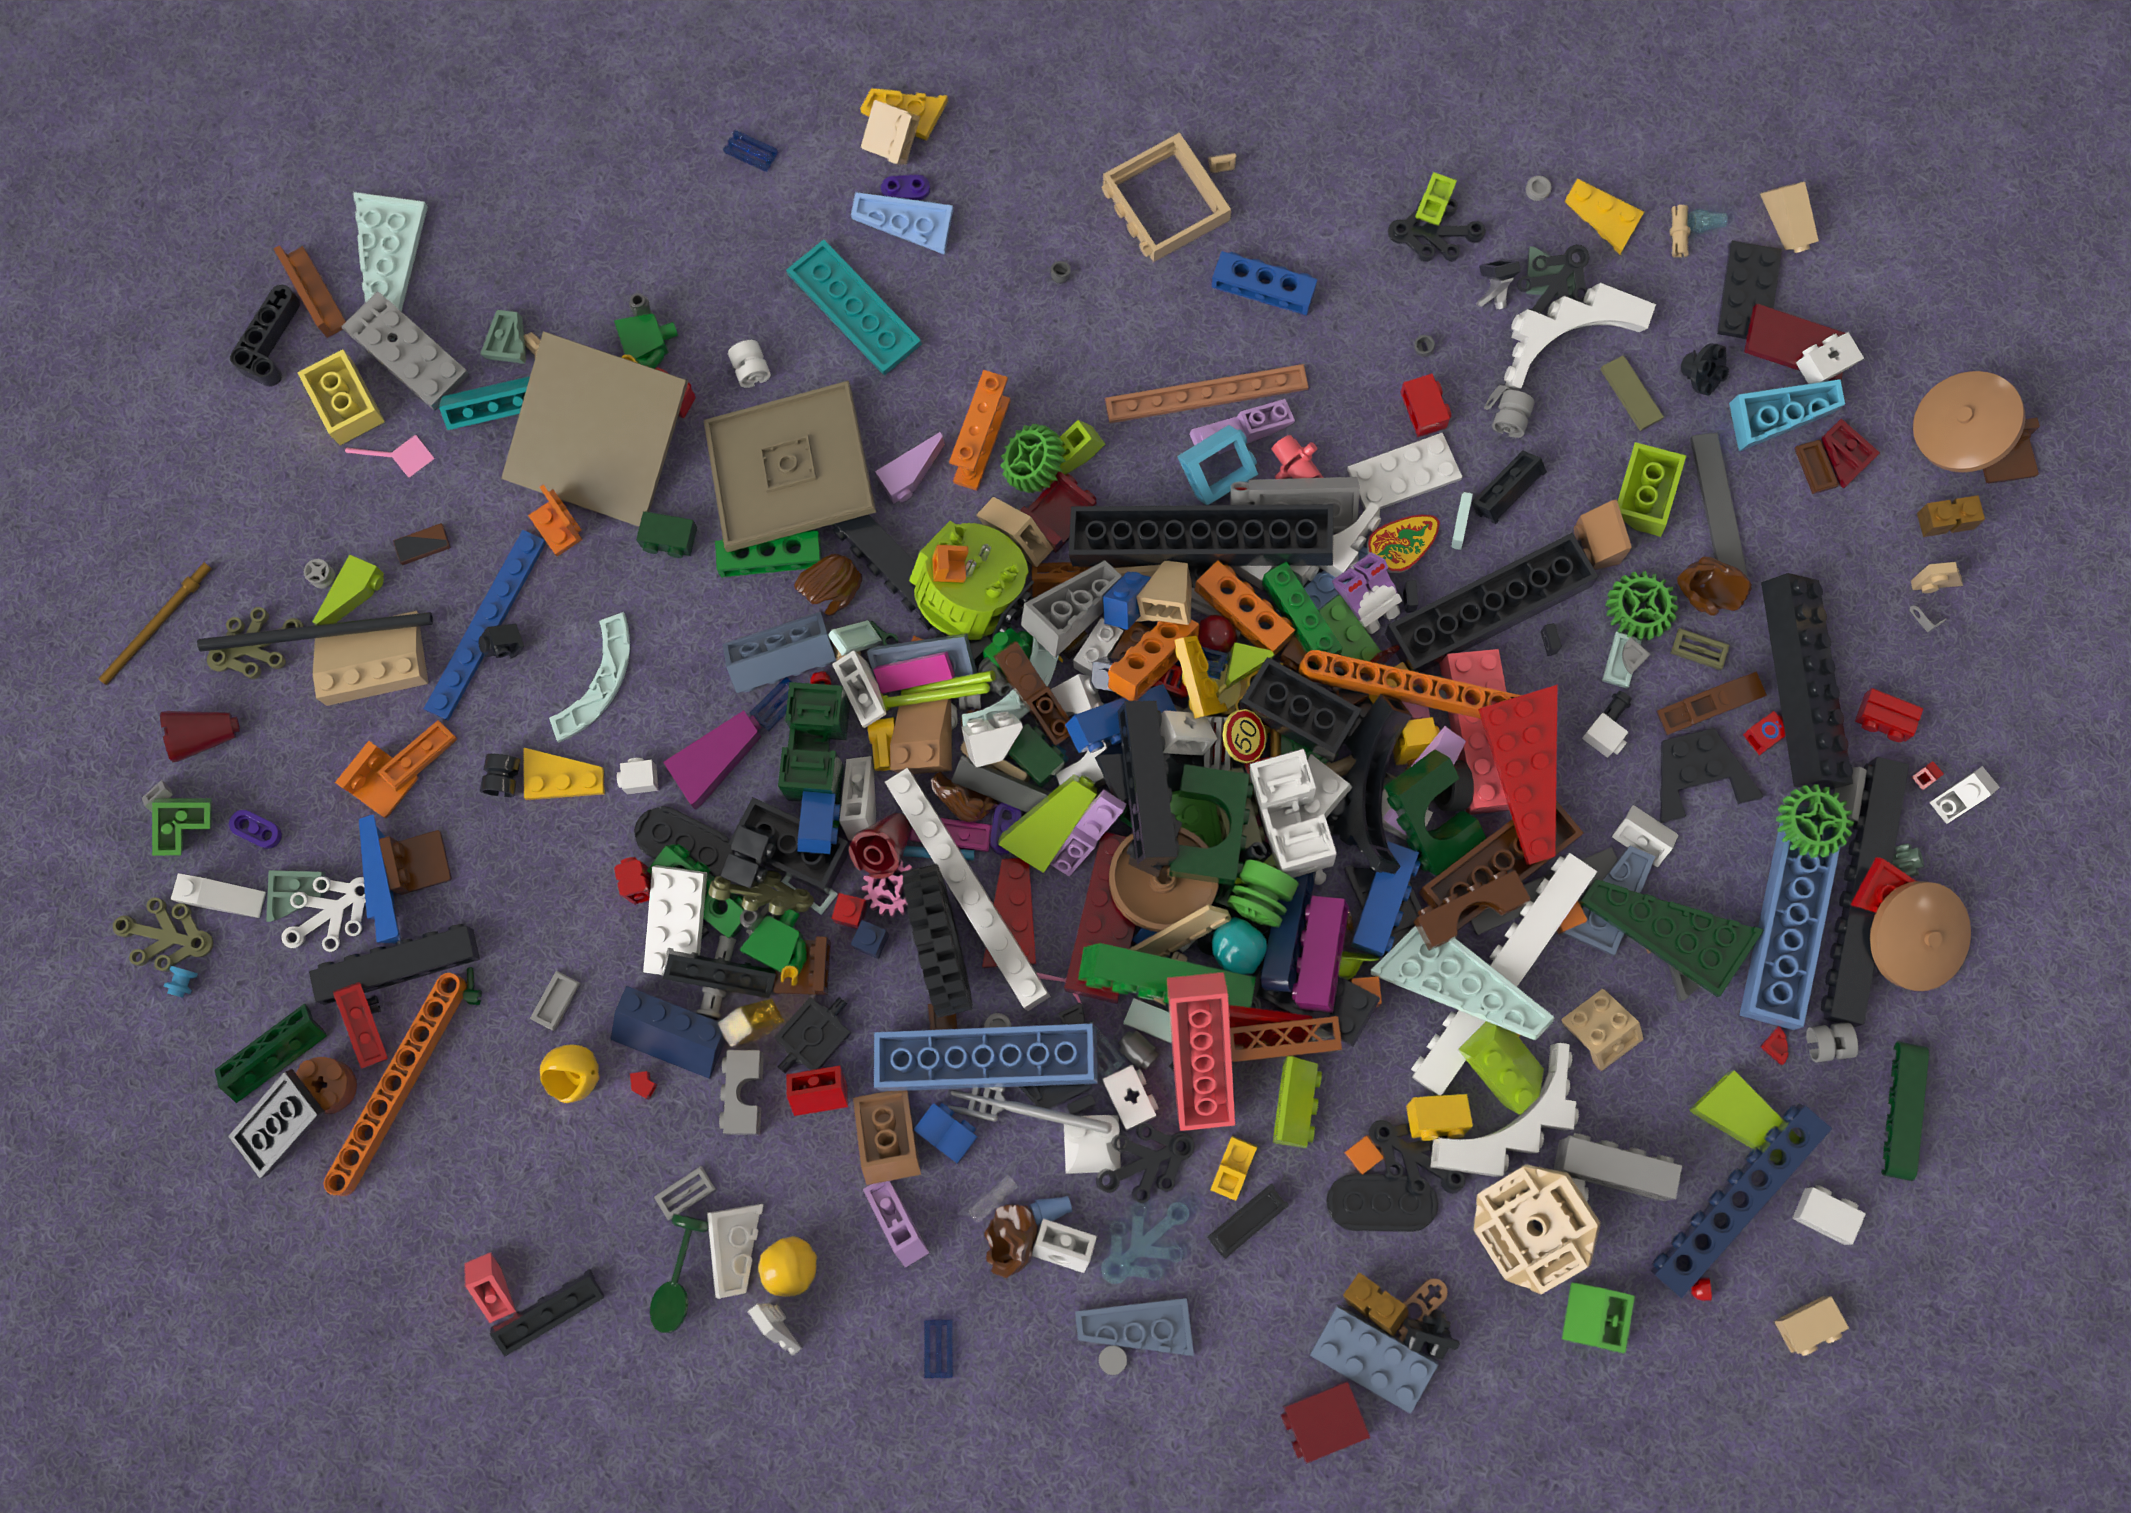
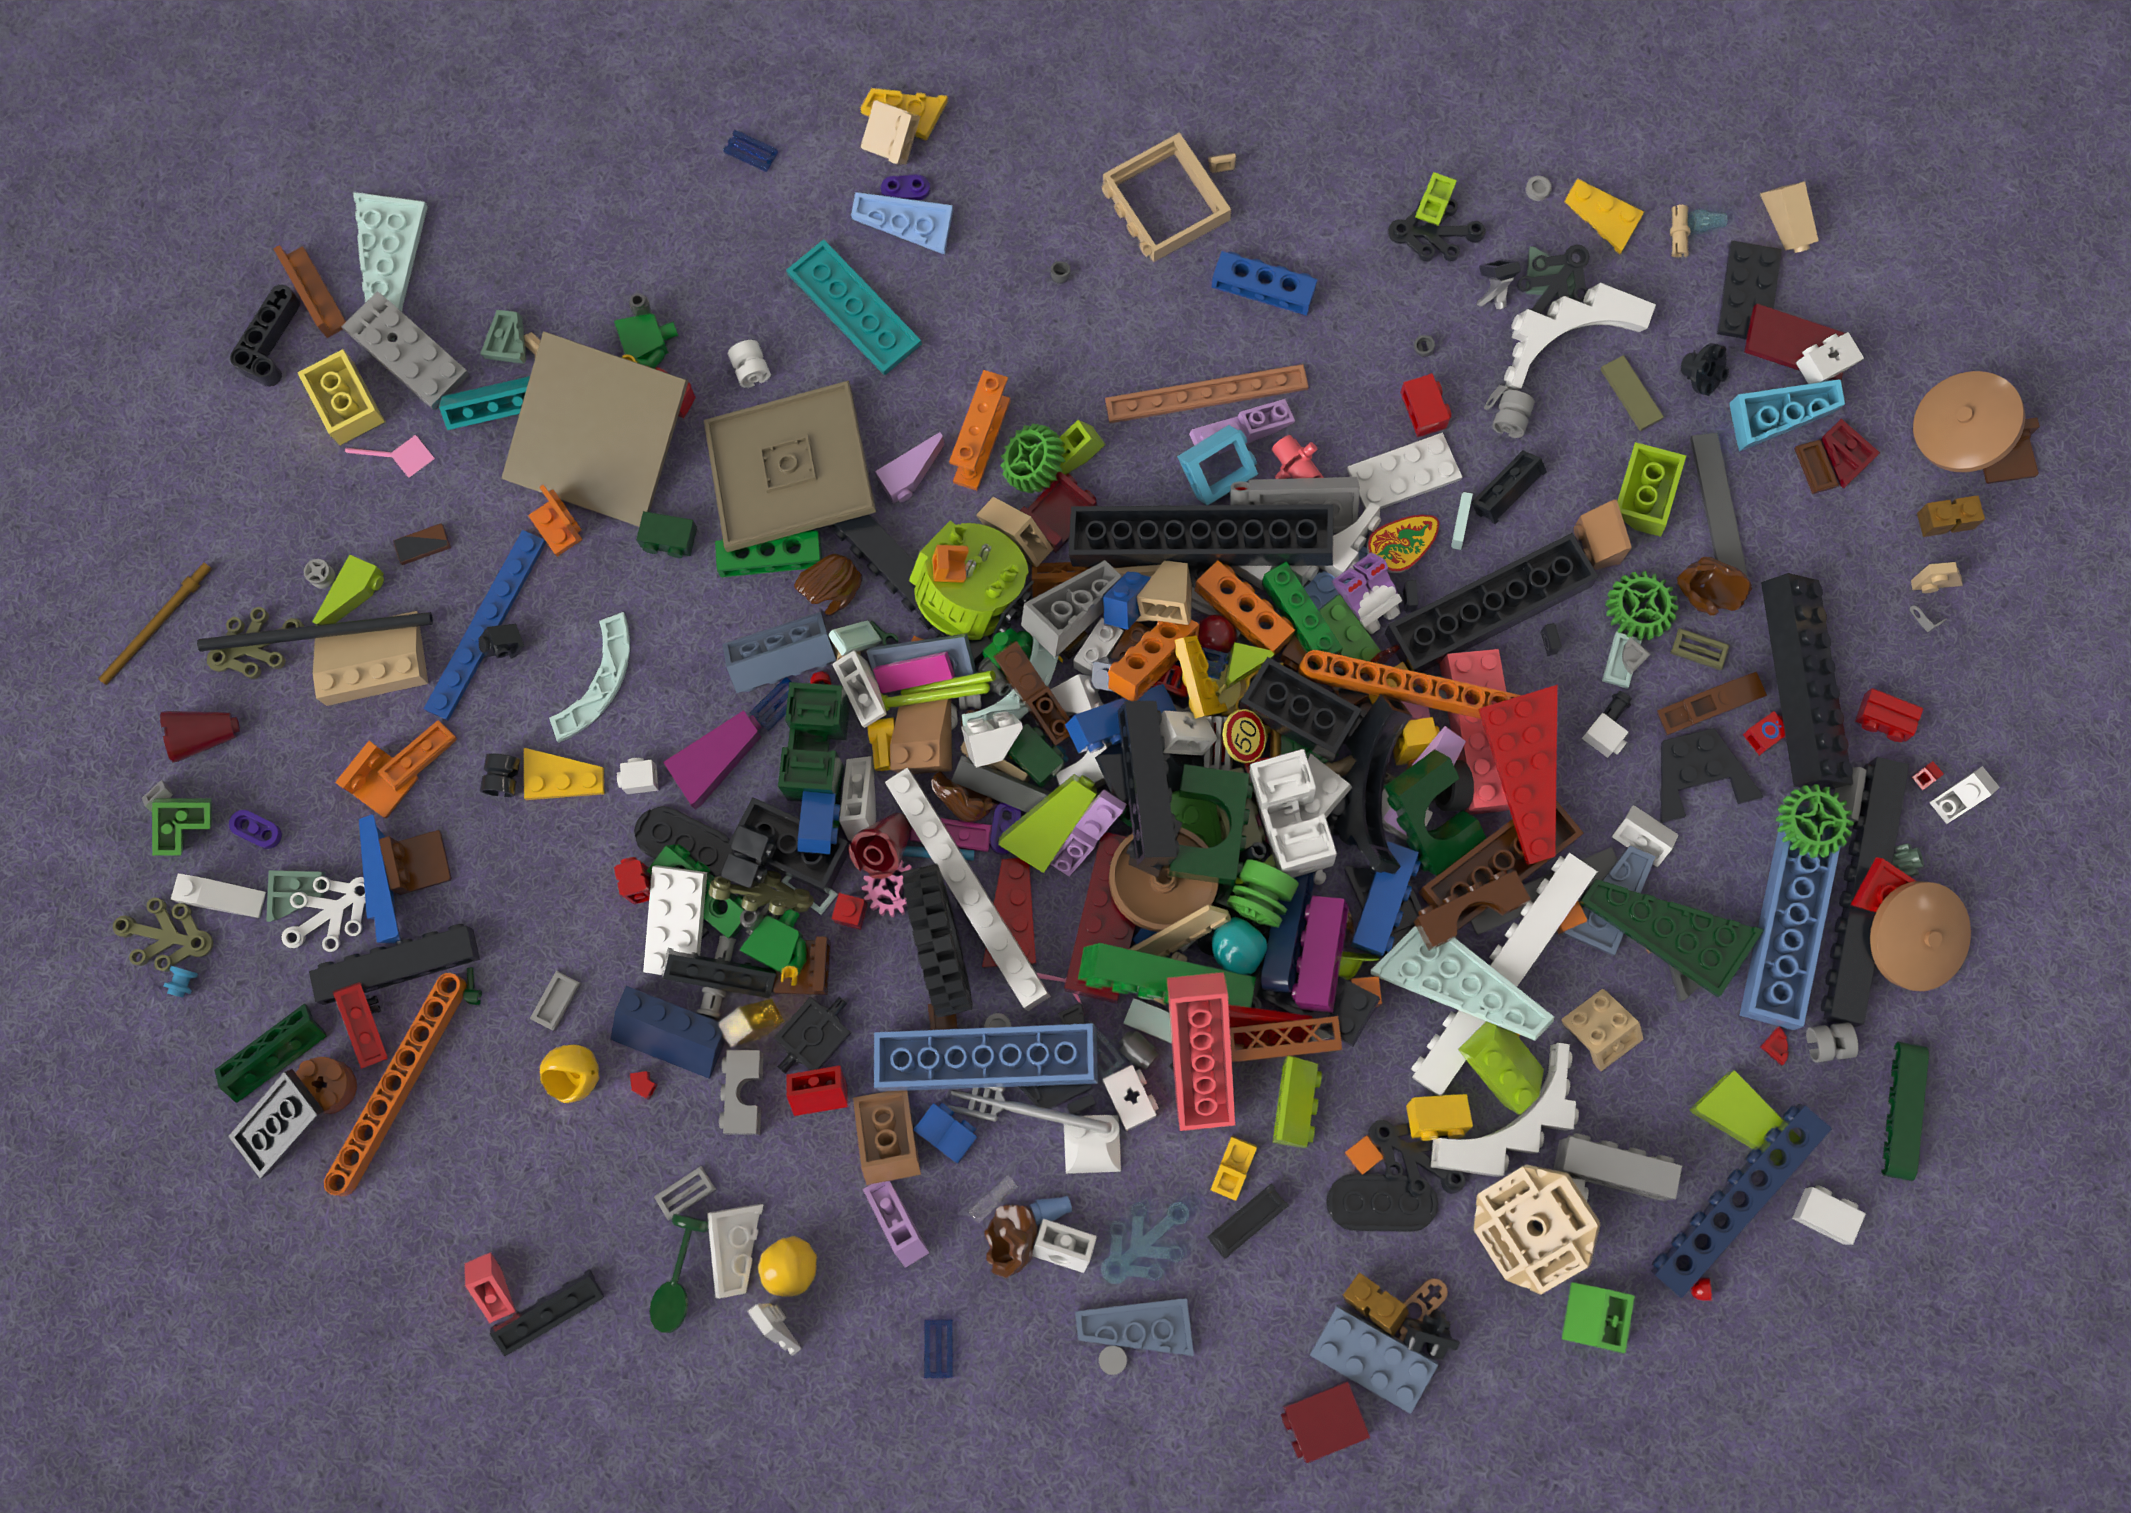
dark blue brick [851,920,889,959] -> none
black plant [1096,1123,1194,1203] -> none
tan brick [1774,1296,1849,1356] -> none

